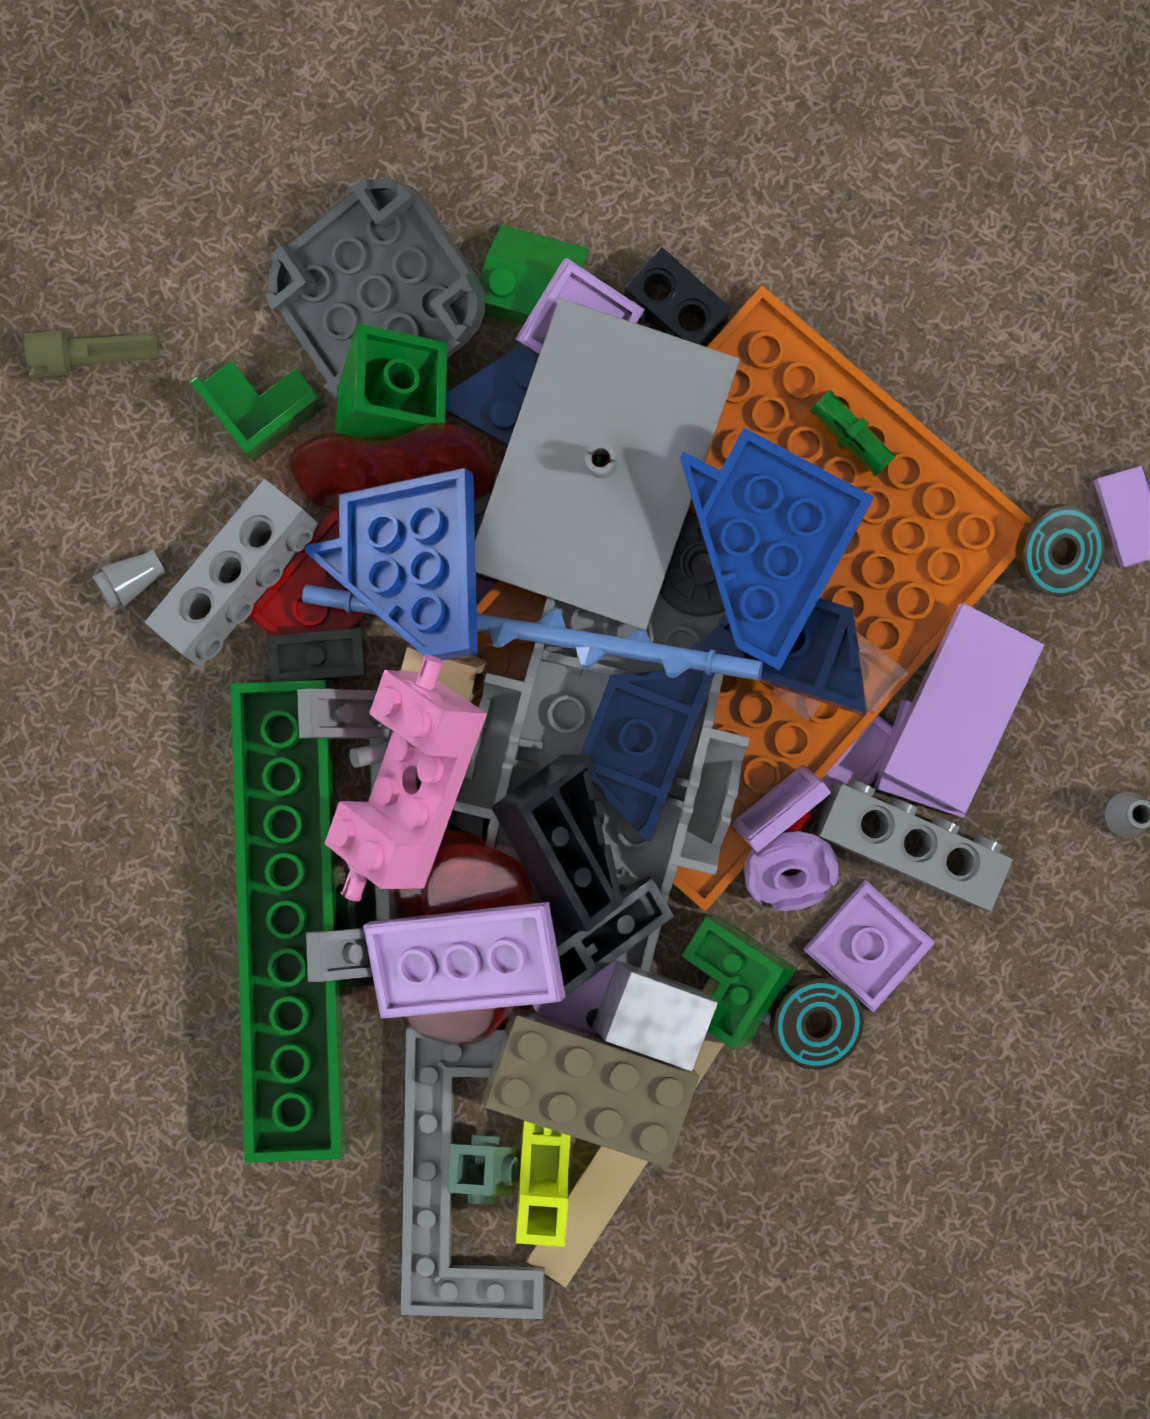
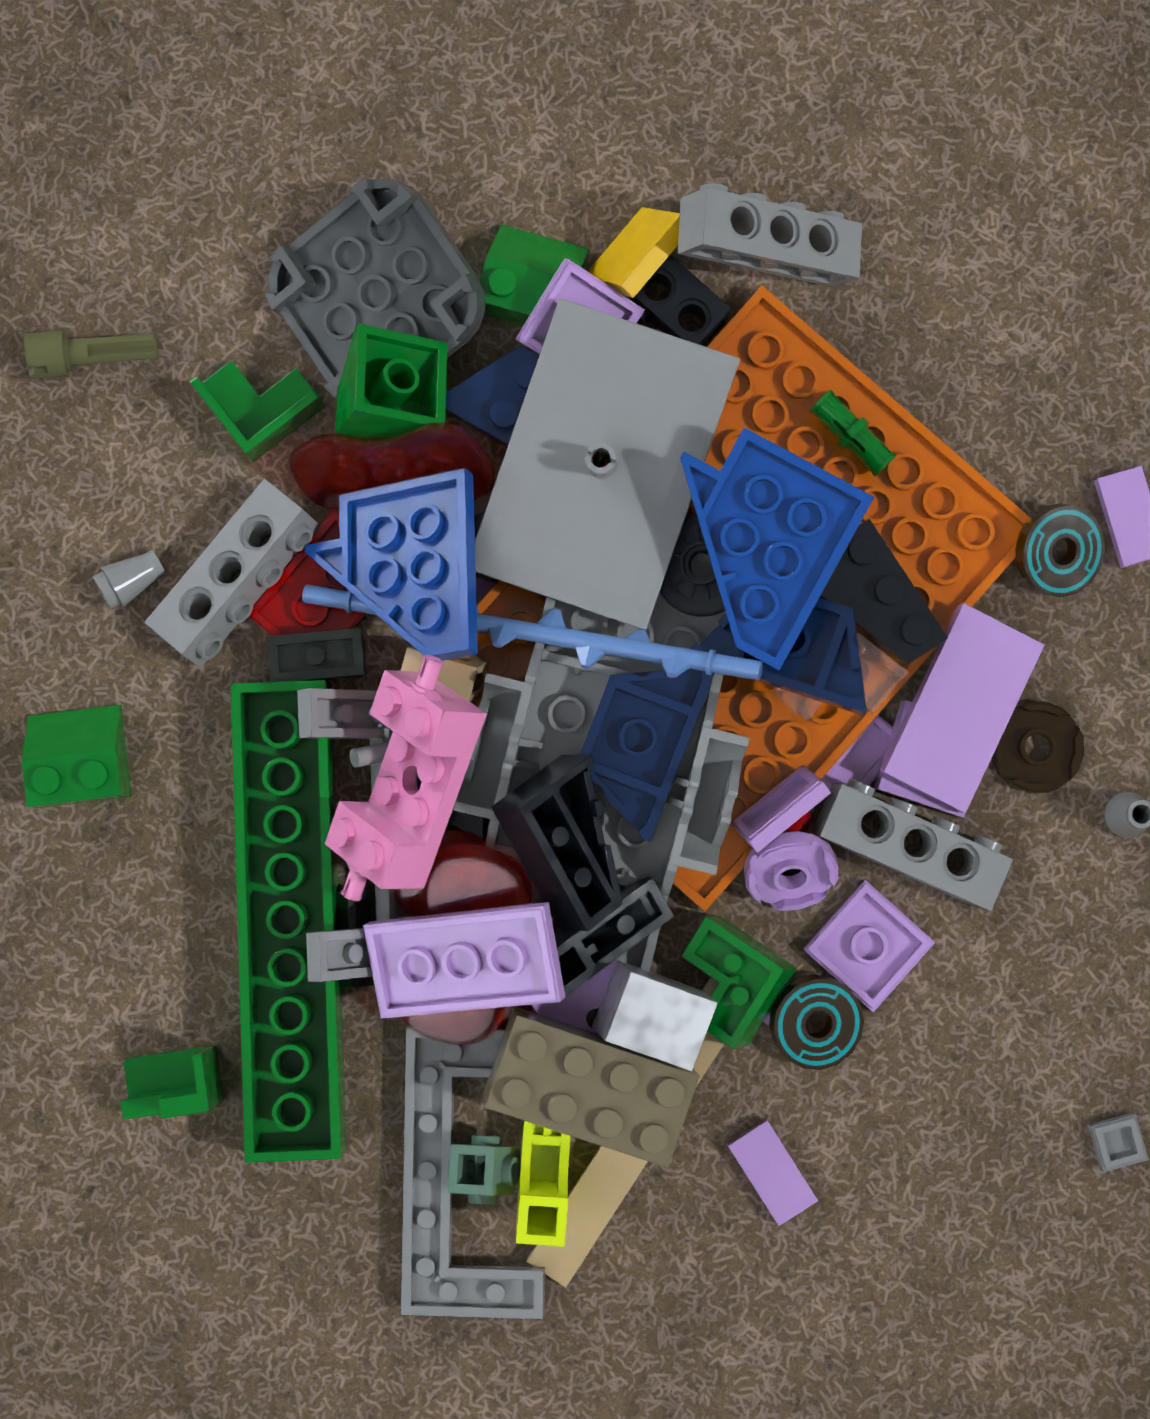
none -> green slope [22,705,132,808]
none -> green panel [120,1045,224,1120]
none -> yellow tile [587,207,680,298]
none -> light grey brick [678,183,862,286]
none -> lavender tile [727,1119,818,1226]
none -> black wedge [819,519,948,668]
none -> dark brown tile [991,701,1084,793]
none -> light grey tile [1088,1113,1149,1172]

